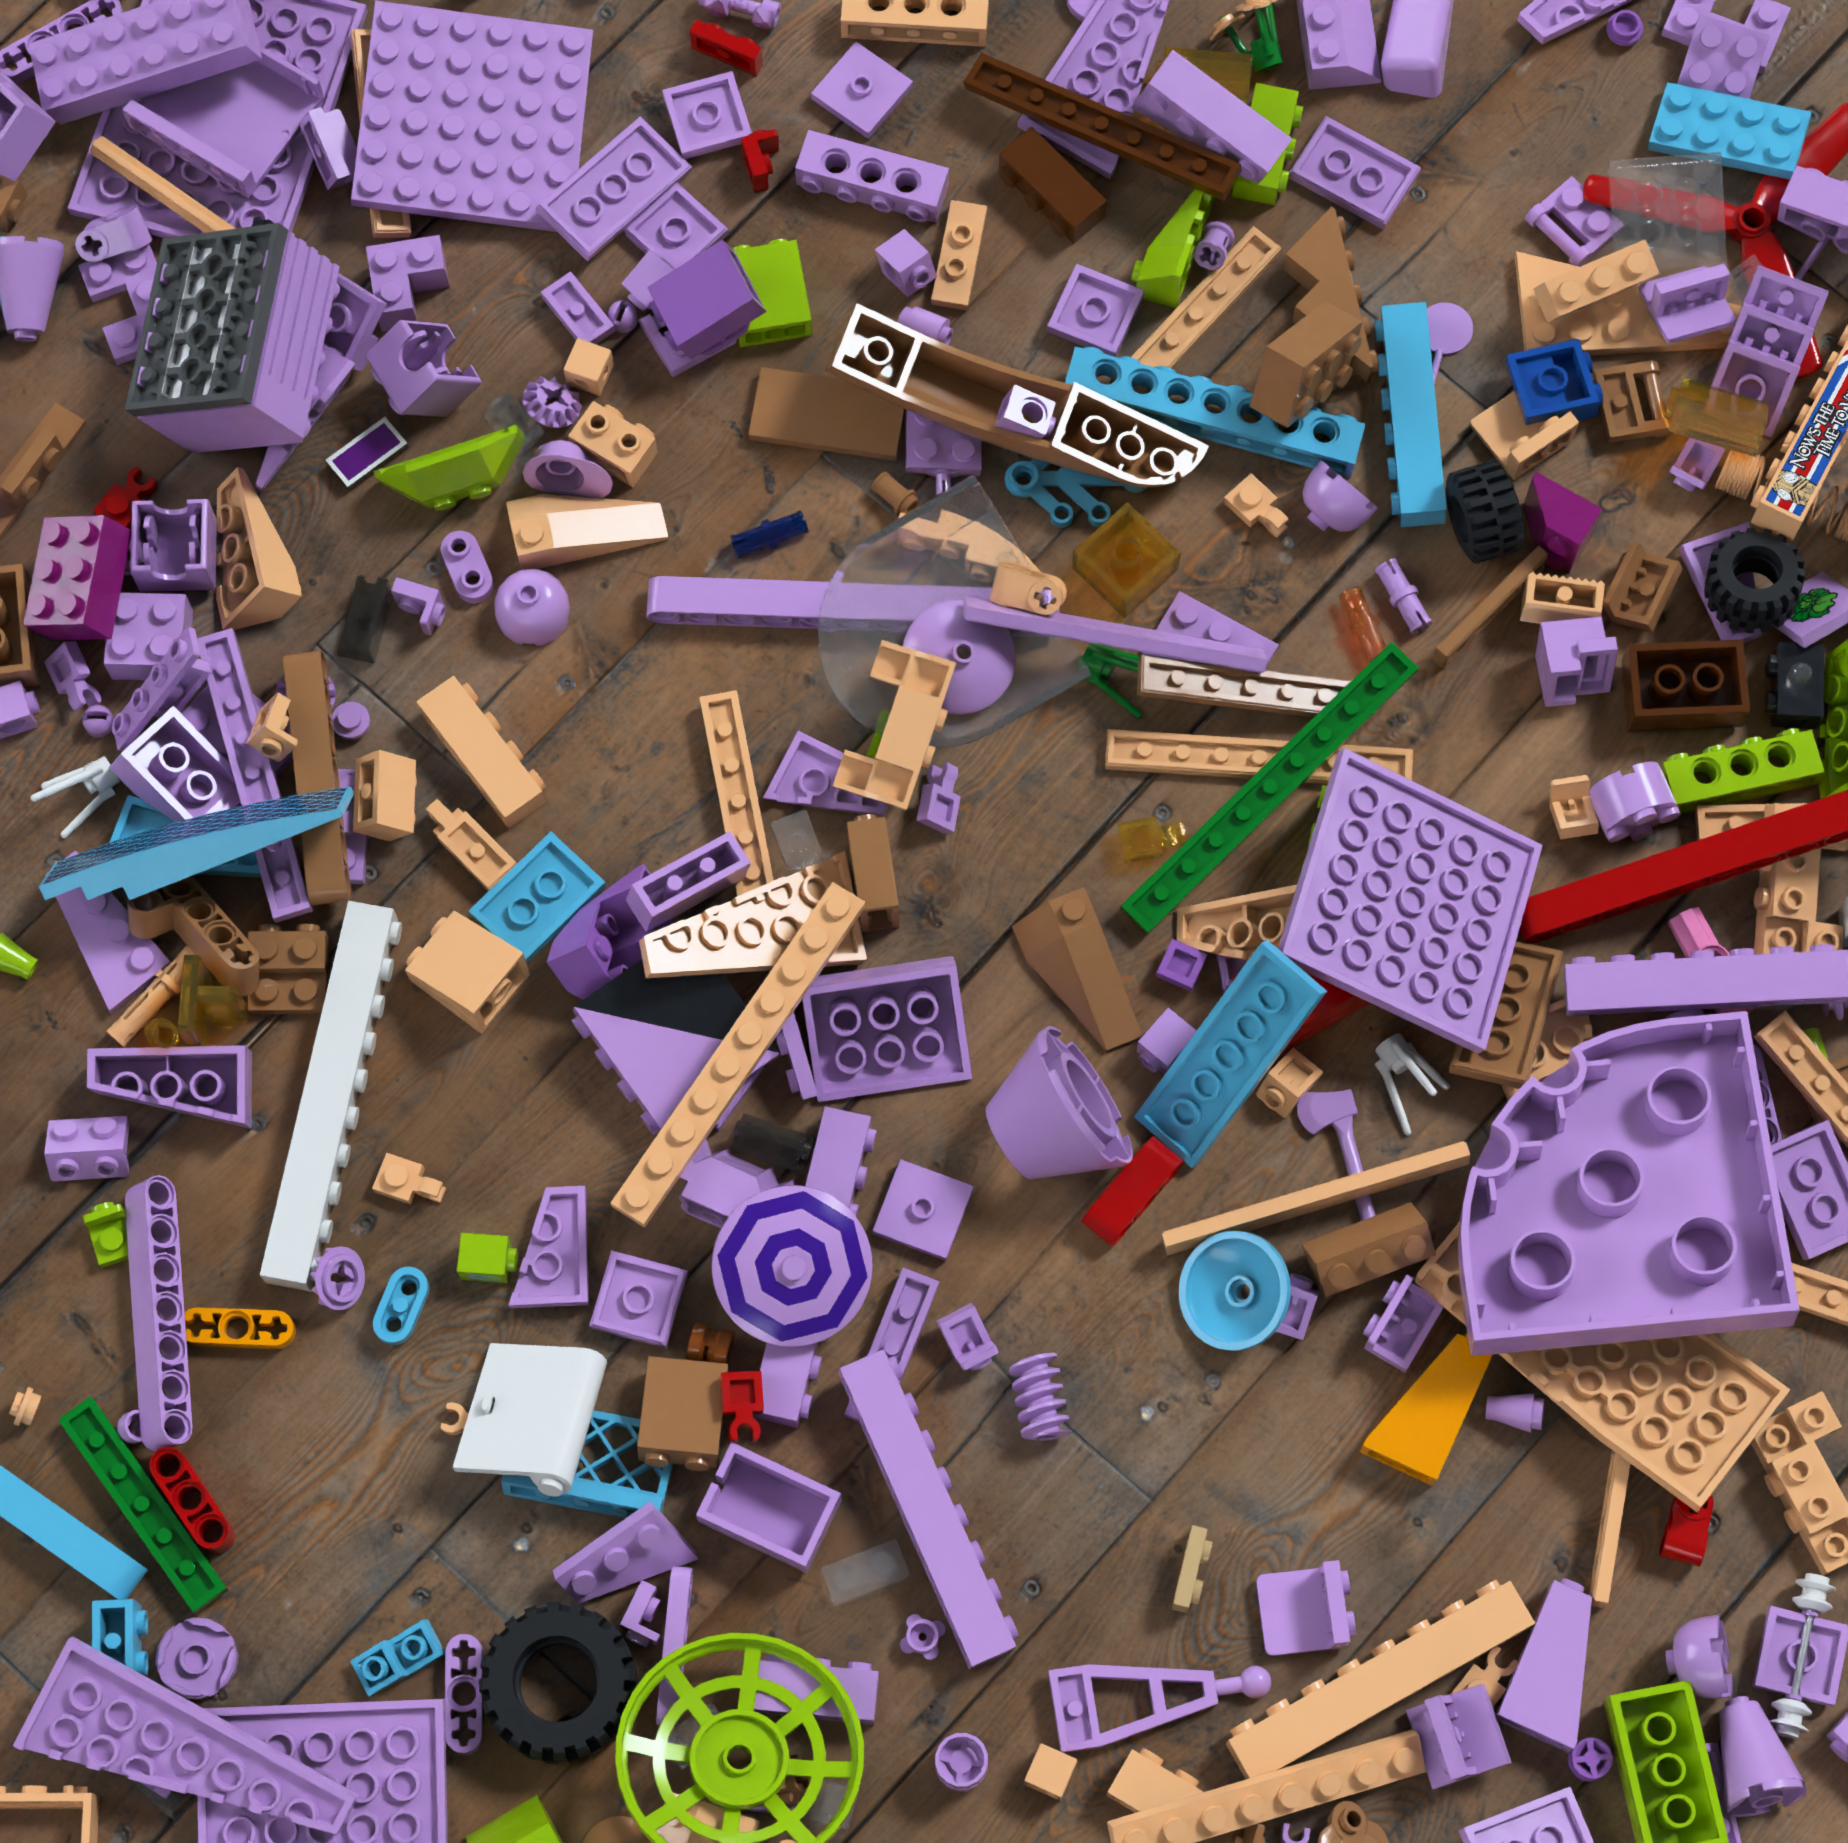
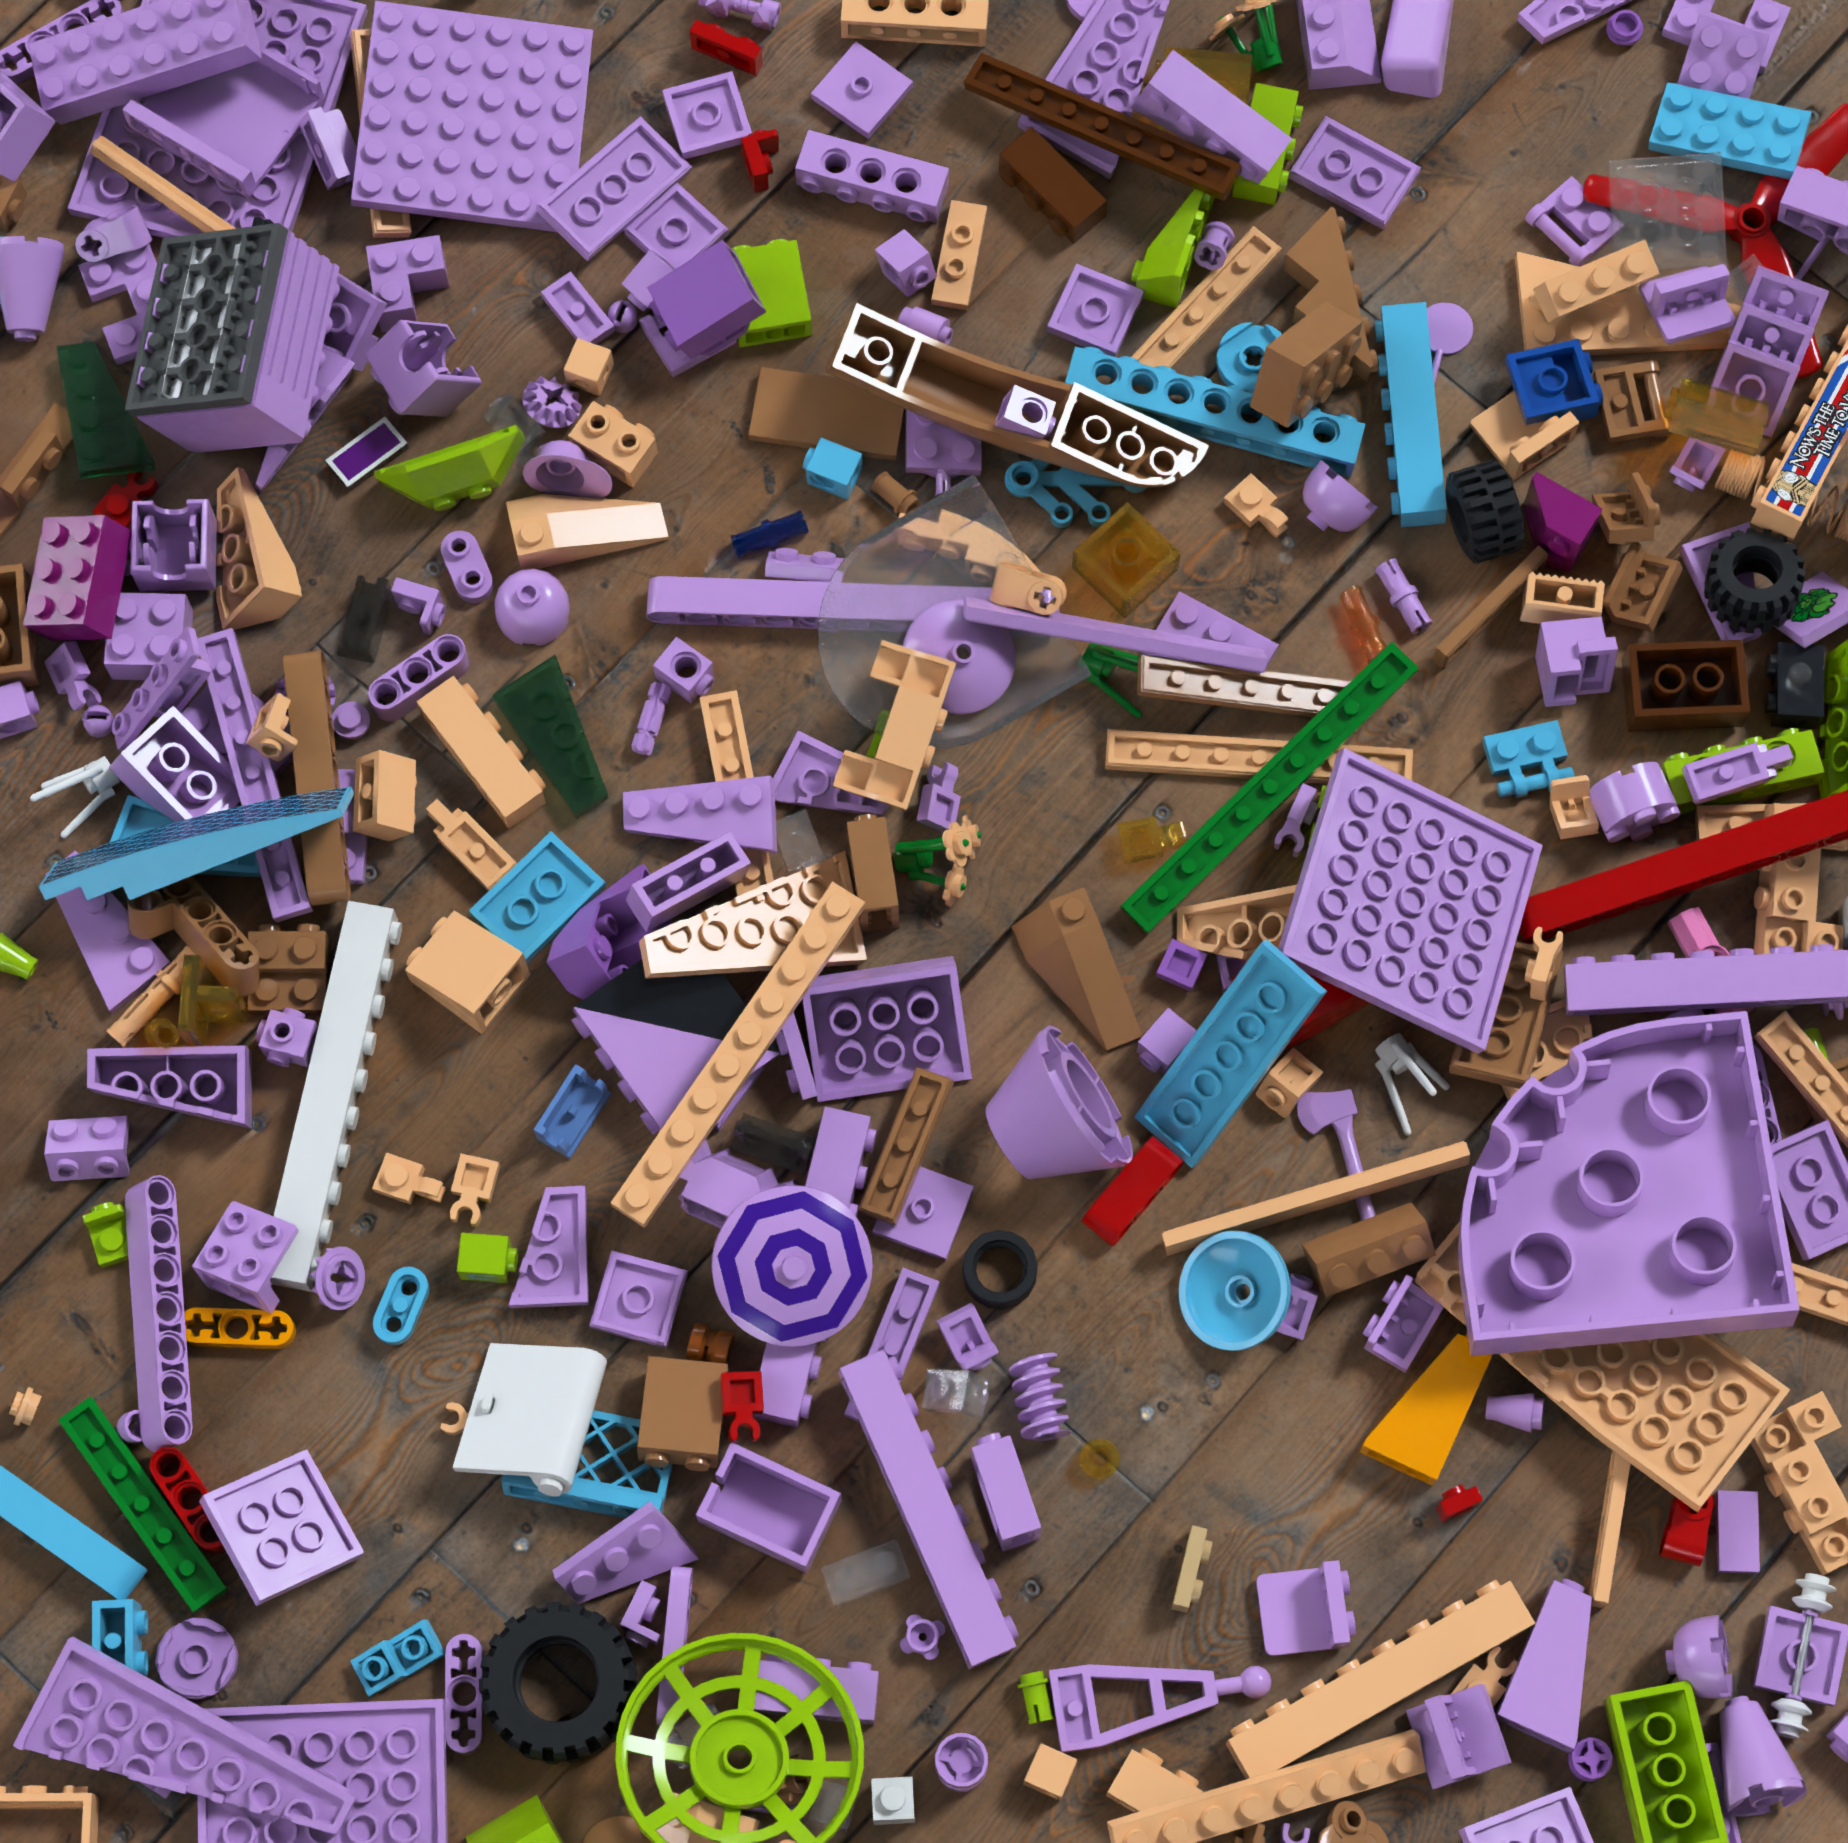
none -> clear green wing [56,342,155,479]
none -> lavender bracket [192,1201,299,1314]
none -> lavender plate [199,1449,364,1606]
none -> lavender brick [256,1008,318,1067]
none -> lavender beam [368,634,469,722]
none -> light nougat plate [450,1153,500,1228]
none -> clear green wing [492,654,609,819]
none -> medium blue hinge [533,1064,612,1159]
none -> lavender wing [623,776,777,854]
none -> lavender axle [631,682,671,756]
none -> lavender brick [653,637,715,704]
none -> lavender plate [765,548,844,582]
none -> medium azure brick [802,437,863,500]
none -> medium nougat tile [858,1067,954,1226]
none -> white brick [871,1777,915,1825]
none -> plant [894,815,982,907]
none -> clear bracket [922,1369,989,1418]
none -> black tyre [962,1230,1038,1309]
none -> lavender window [971,1433,1041,1552]
none -> lime pin [1017,1670,1055,1725]
none -> clear yellow plate [1080,1439,1120,1479]
none -> medium azure plate [1216,322,1282,394]
none -> lavender plate [1274,783,1318,858]
none -> red plate [1436,1484,1483,1523]
none -> medium azure plate [1482,720,1575,798]
none -> light nougat plate [1524,927,1563,1001]
none -> medium nougat bracket [1592,472,1661,545]
none -> lavender hinge [1682,742,1793,805]
none -> lavender tile [1715,1490,1760,1574]

